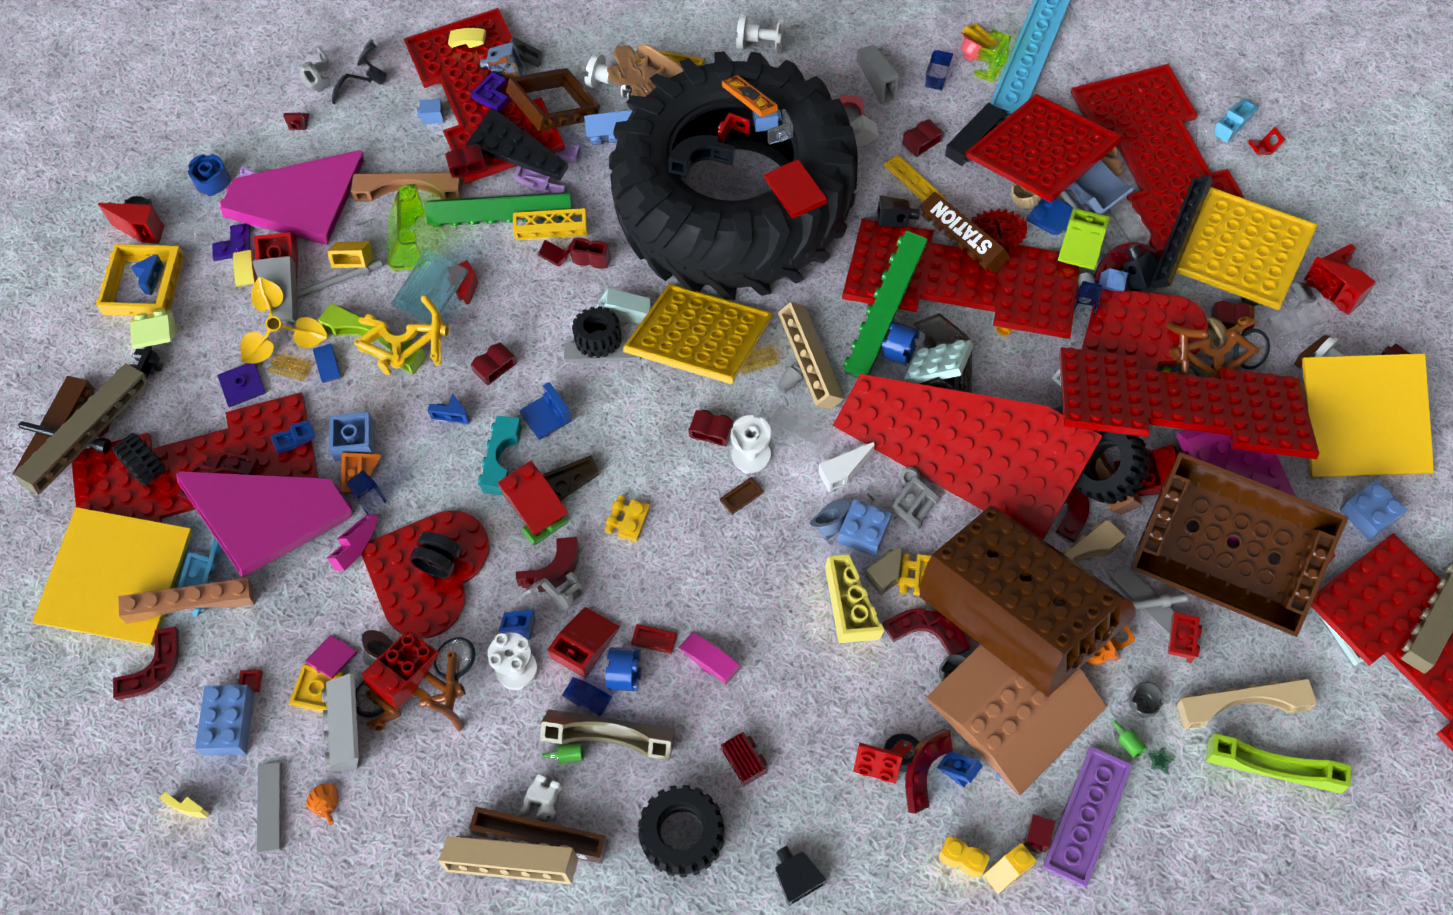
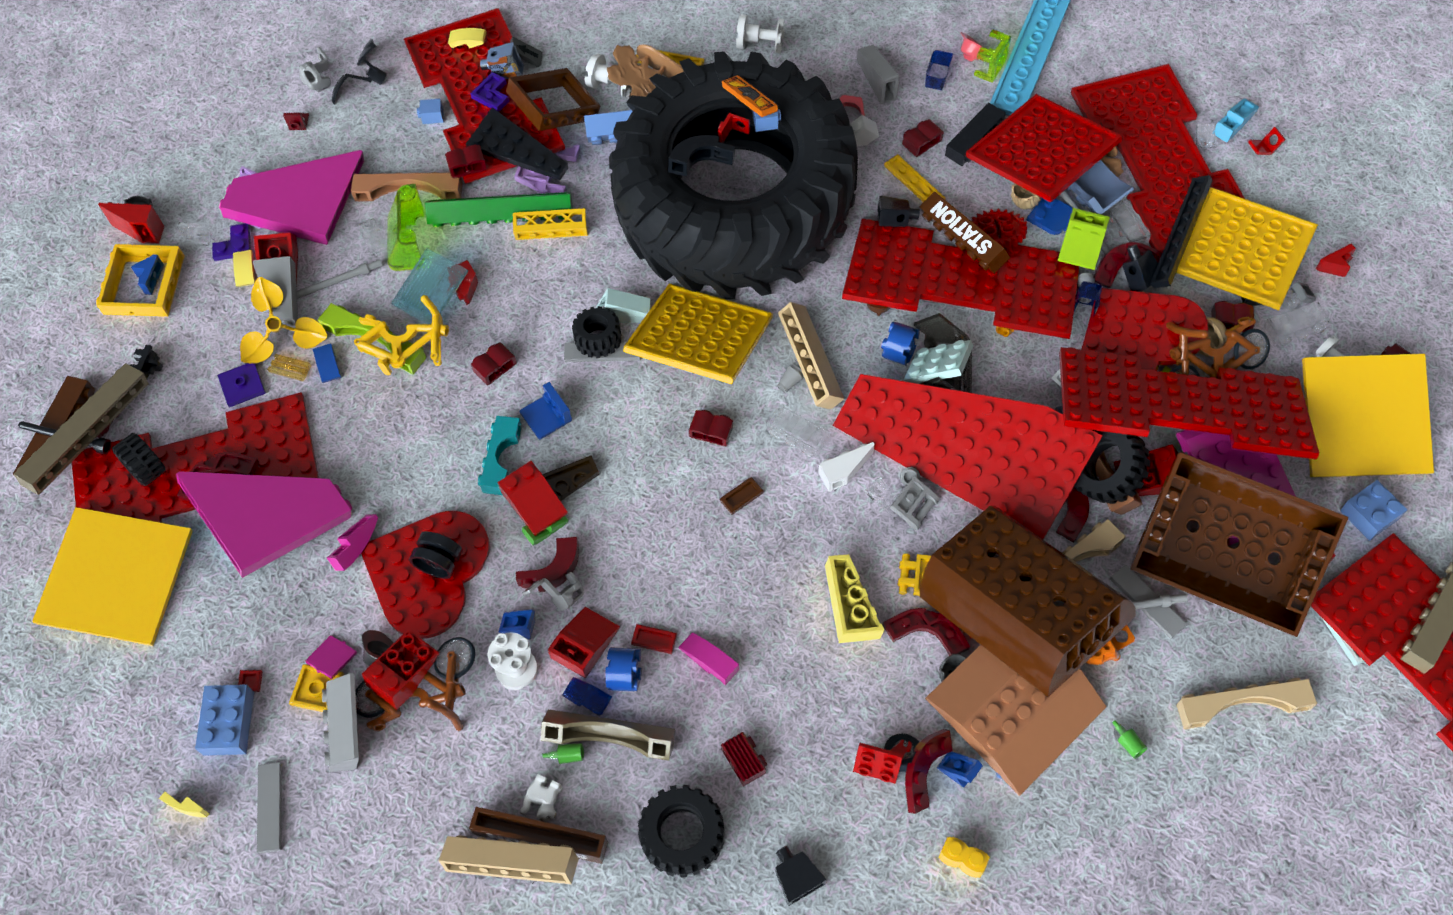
dark red plate [113,627,179,700] -> none
nougat arch [118,578,254,623] -> none
yellowish green slope [130,309,178,349] -> none
medium azure bracket [178,538,221,617] -> none
blue brick [188,154,230,196] -> none
blue slope [271,420,315,455] -> none
orange piece [306,783,338,825] -> none
yellow brick [327,241,374,268] -> none
medium blue brick [329,412,374,461] -> none
orange wing [340,453,381,494] -> none
clear blue piece [346,470,386,514] -> none
blue slope [428,394,469,424] -> none
dark red bracket [537,240,571,266] -> none
dark red brick [569,238,611,269] -> none
yellow plate [605,495,650,542] -> none
white piece [731,415,771,473] -> none
clear yellow tile [741,346,778,375] -> none
red tile [764,159,827,219] -> none
clear bracket [768,109,793,145] -> none
sand blue piece [810,499,851,540] -> none
medium blue brick [838,499,892,557] -> none
green brick [843,230,927,379] -> none
dark tan slope [866,547,901,595] -> none
yellow tile [963,23,999,50] -> none
yellow slope [984,843,1037,894] -> none
dark red brick [1024,814,1056,853] -> none
medium lavender plate [1042,746,1132,888] -> none
medium blue brick [1098,269,1127,292] -> none
dark grey hair [1129,681,1163,718] -> none
clear green piece [1148,748,1174,774] -> none
red bracket [1168,612,1202,663] -> none
lime arch [1205,733,1352,794] -> none
reddish brown tile [1294,334,1329,369] -> none
red slope [1304,257,1376,315] -> none

